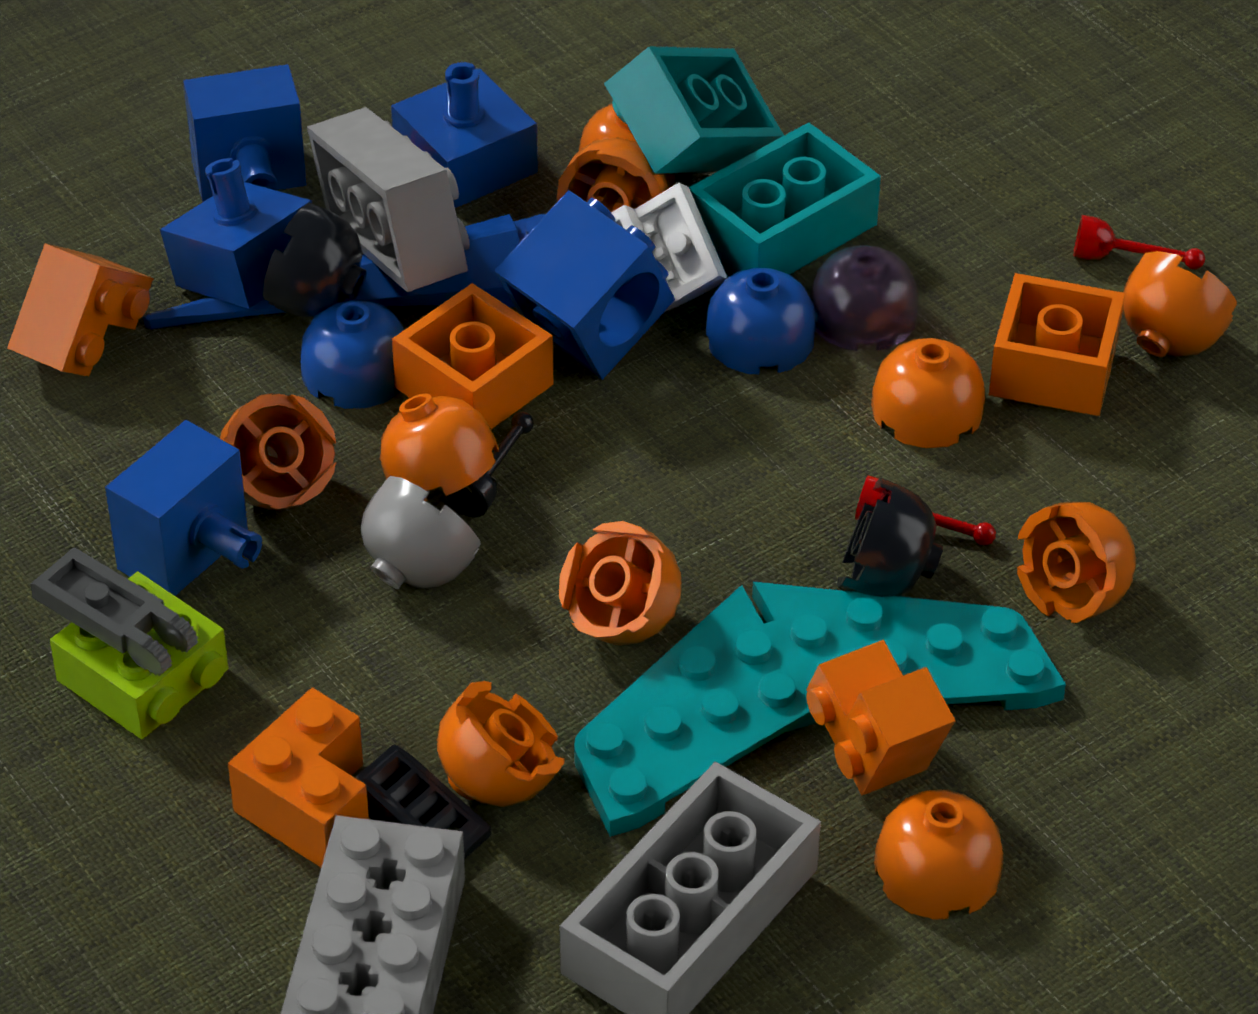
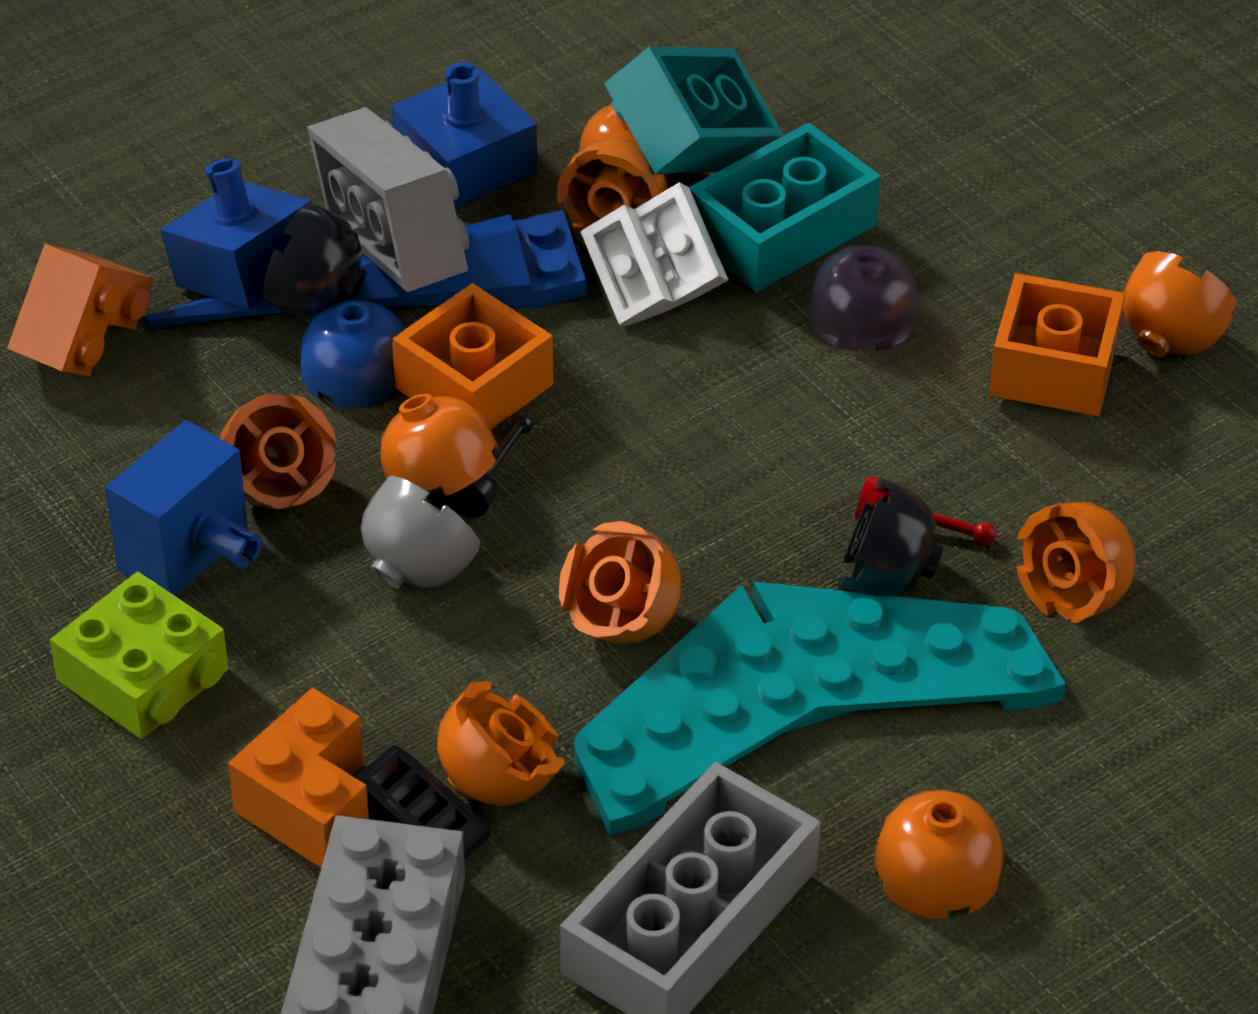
dark grey hinge [30,547,198,676] -> none
blue brick [183,64,306,202] -> none
blue brick [494,190,675,380] -> none
blue cylinder [706,268,815,375] -> none
orange brick [806,639,956,796] -> none
orange cylinder [871,338,985,448] -> none
red hinge [1073,215,1205,270] -> none

